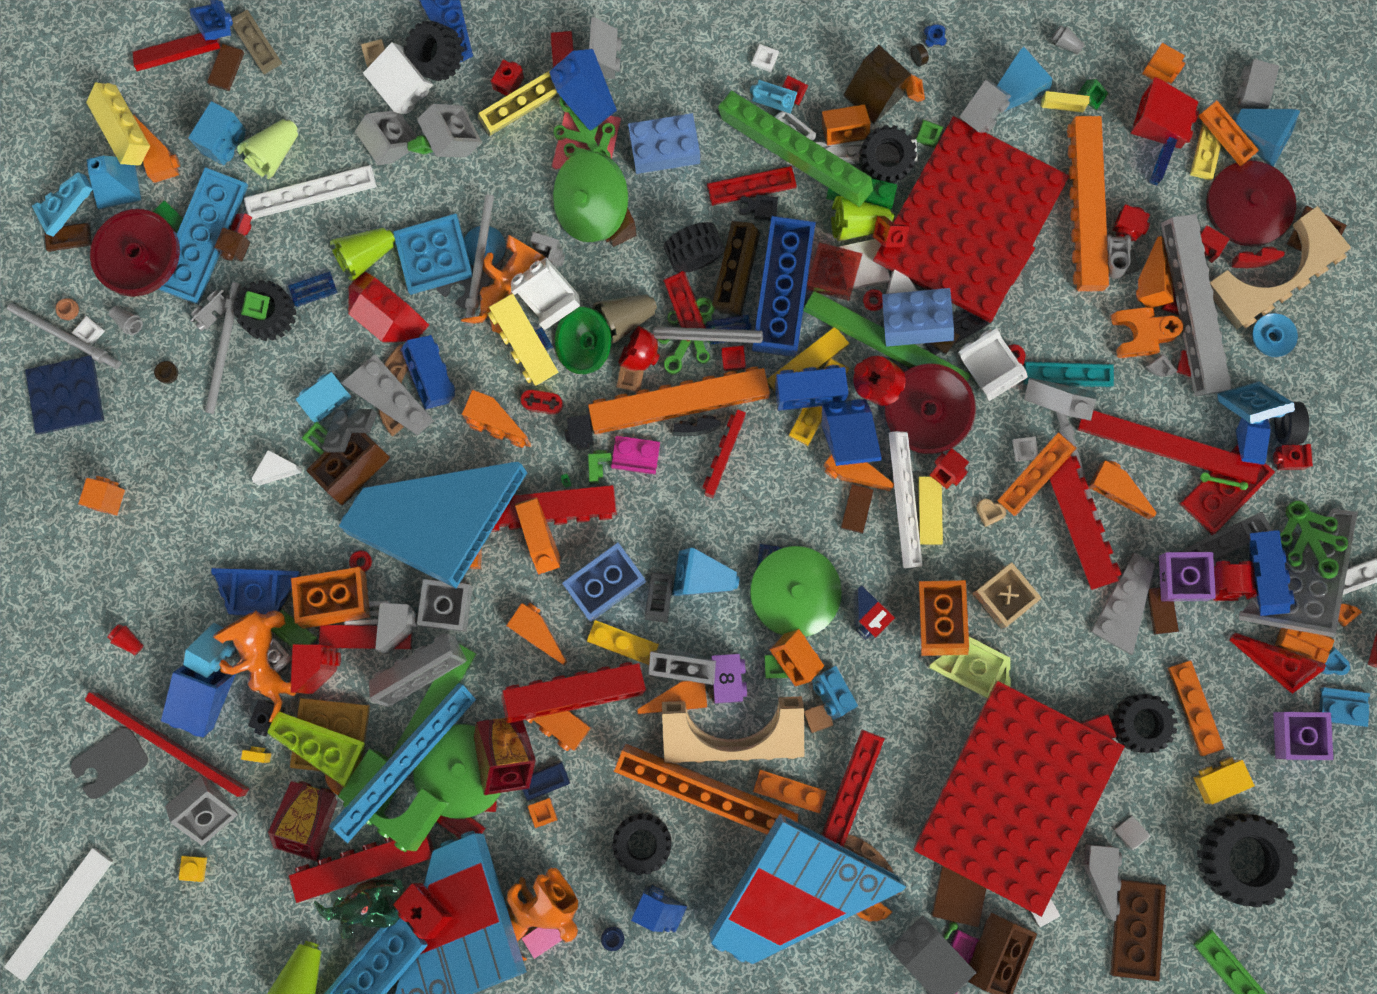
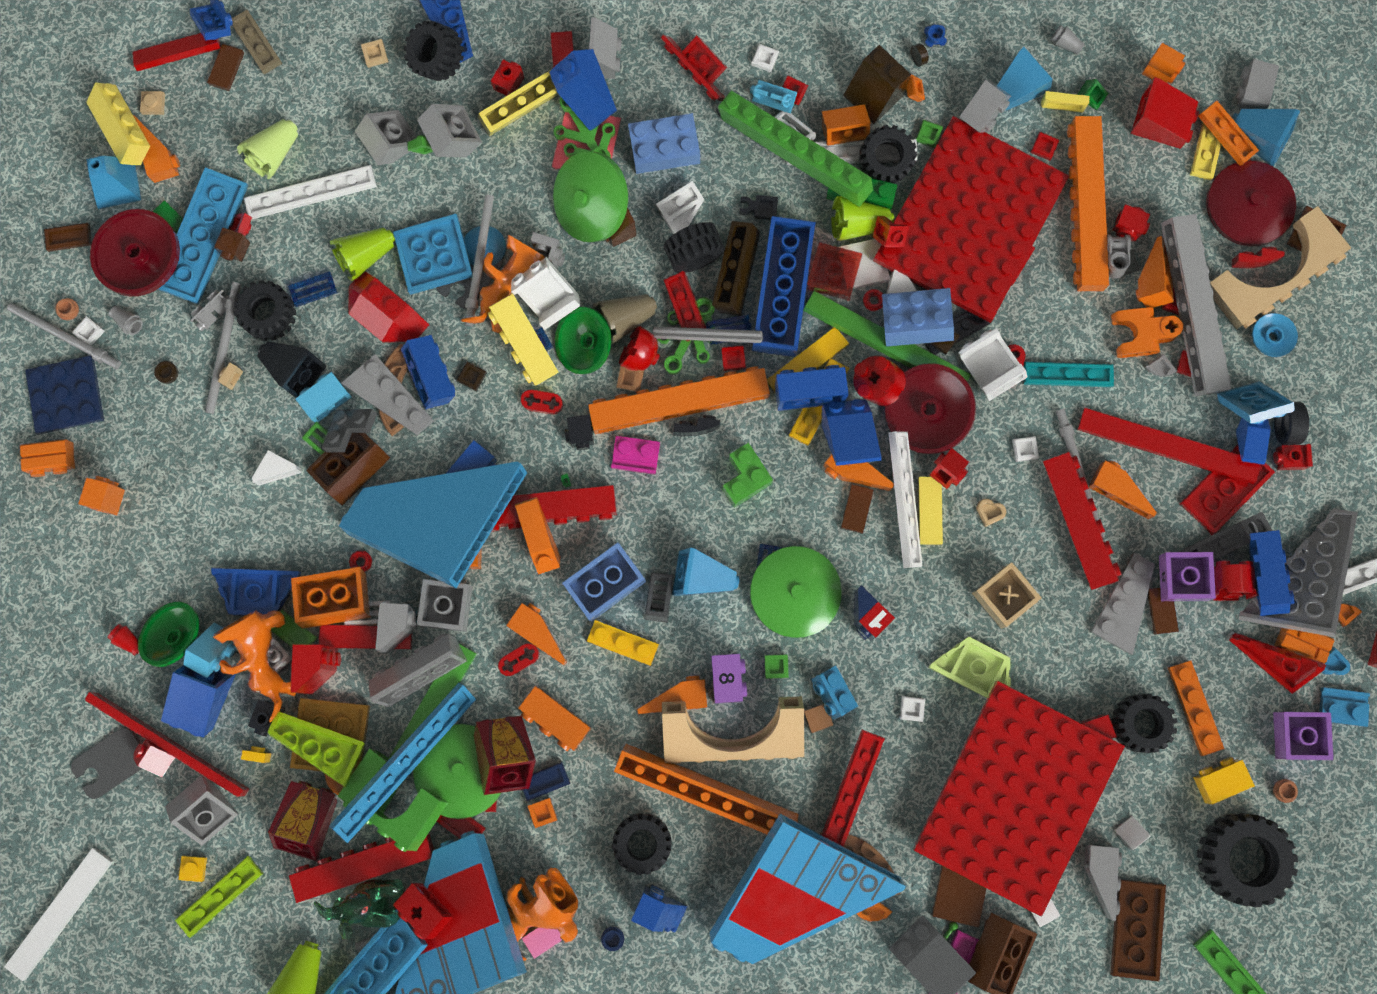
medium azure wing [32,172,93,237] -> none
dark azure brick [188,101,246,166] -> none
bright green plate [241,291,270,320] -> none
white panel [363,42,433,115] -> none
orange slope [462,390,531,448] -> none
red brick [501,662,646,724] -> none
bright green bracket [588,450,612,484] -> none
light grey slope [649,649,716,685] -> none
red plate [702,410,746,499] -> none
red tile [707,166,797,206] -> none
orange plate [753,770,827,814] -> none
orange brick [769,629,824,686] -> none
orange brick [919,580,969,656] -> none
orange plate [997,432,1077,516] -> none
light grey slope [1024,378,1097,421] -> none
clear blue tile [1149,137,1177,186] -> none
red brick [1200,225,1230,263] -> none
bright green hinge [1200,473,1248,490] -> none
bright green plant [1280,501,1348,579] -> none
none -> orange brick [20,439,75,477]
none -> brick [133,739,175,777]
none -> green dish [138,602,199,667]
none -> tan plate [140,91,165,115]
none -> lime tile [175,856,264,938]
none -> tan plate [218,363,243,390]
none -> black slope [257,341,327,398]
none -> blue slope [446,440,497,474]
none -> dark brown tile [456,361,487,392]
none -> red beam [498,644,539,676]
none -> white wing [655,181,704,234]
none -> red bracket [661,34,727,101]
none -> bright green brick [722,442,773,508]
none -> white tile [899,696,925,722]
none -> red tile [1030,132,1060,161]
none -> nougat plate [1273,779,1298,803]

